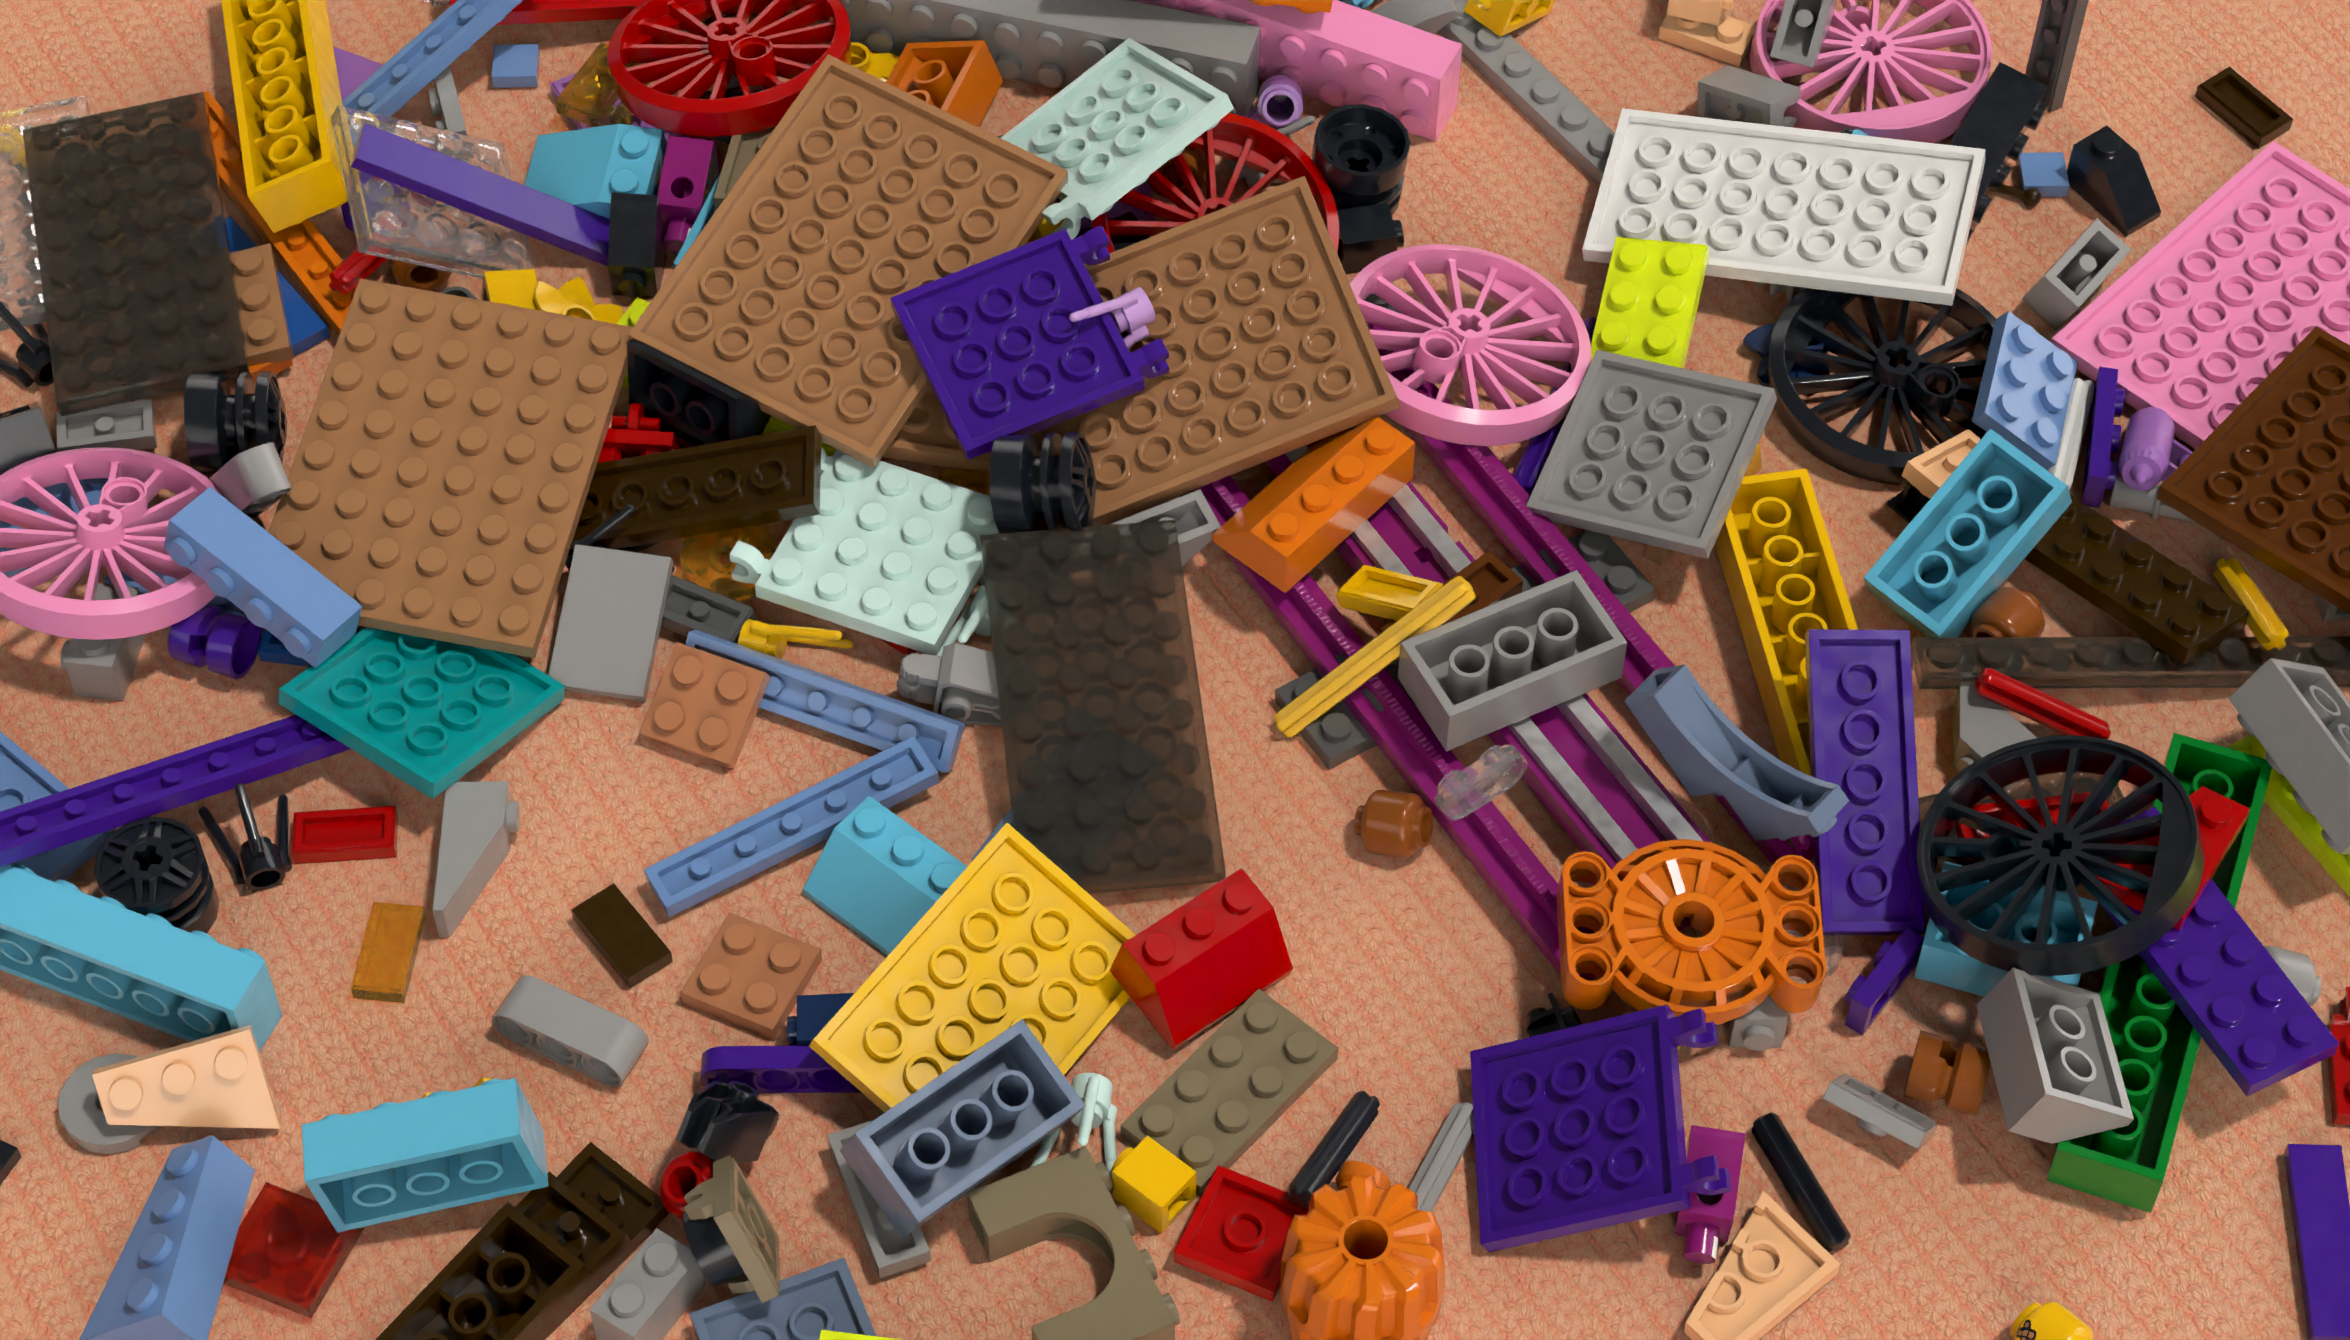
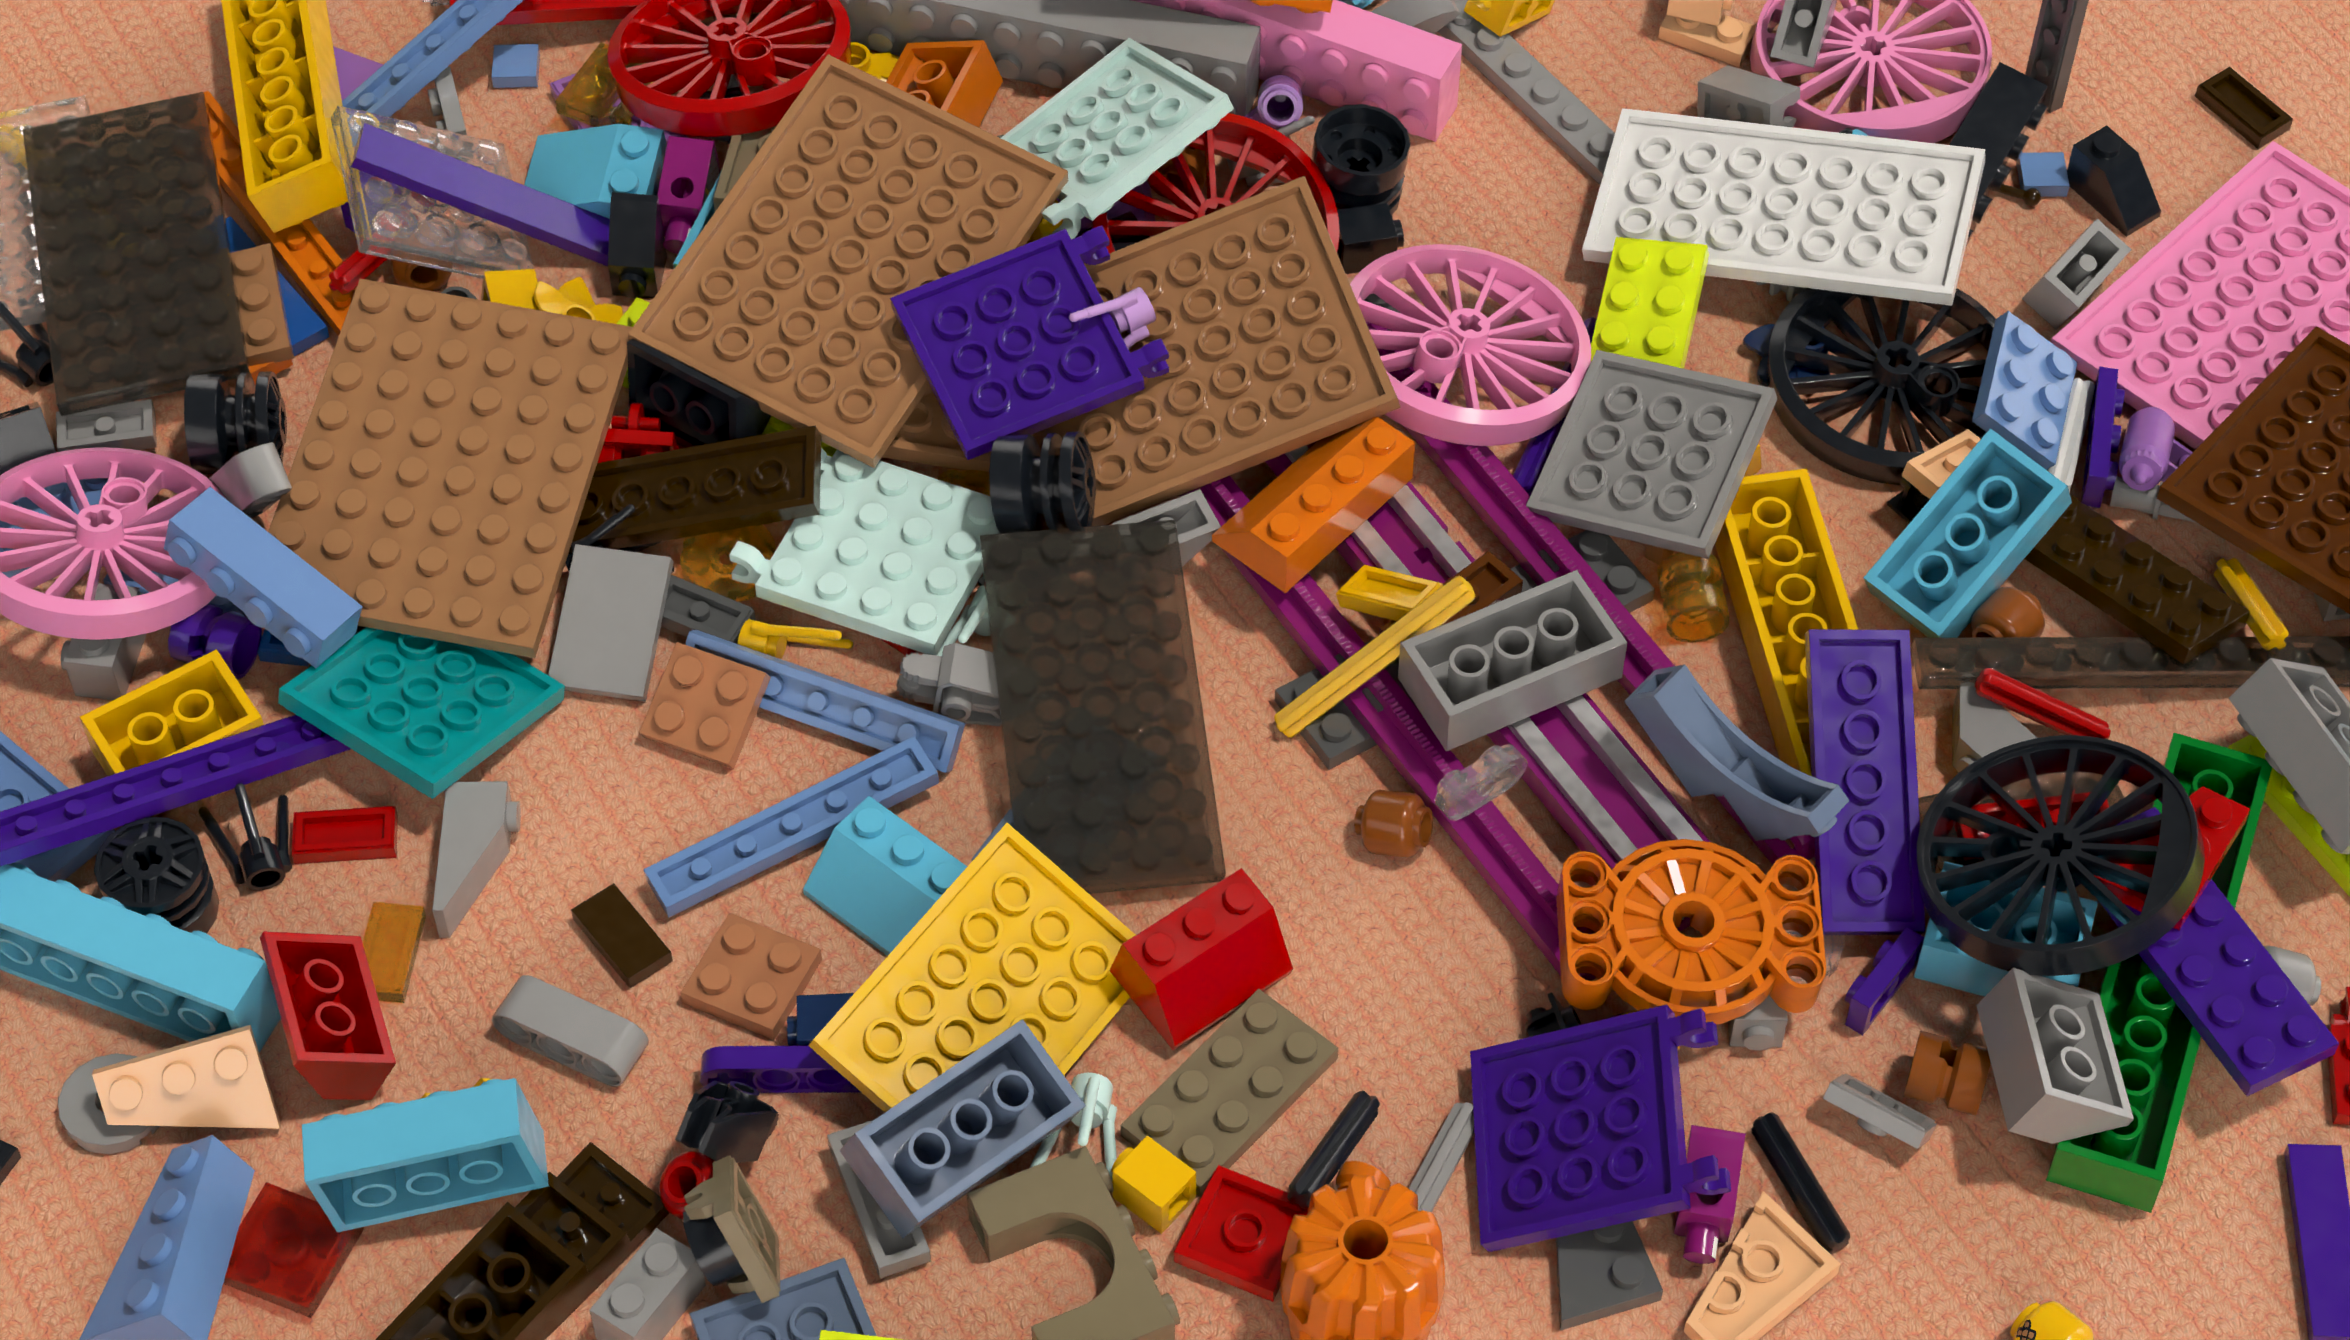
none -> yellow brick [80,649,264,776]
none -> red slope [260,931,396,1100]
none -> dark grey wing [1556,1221,1663,1331]
none -> clear yellow wheel [1657,552,1730,643]

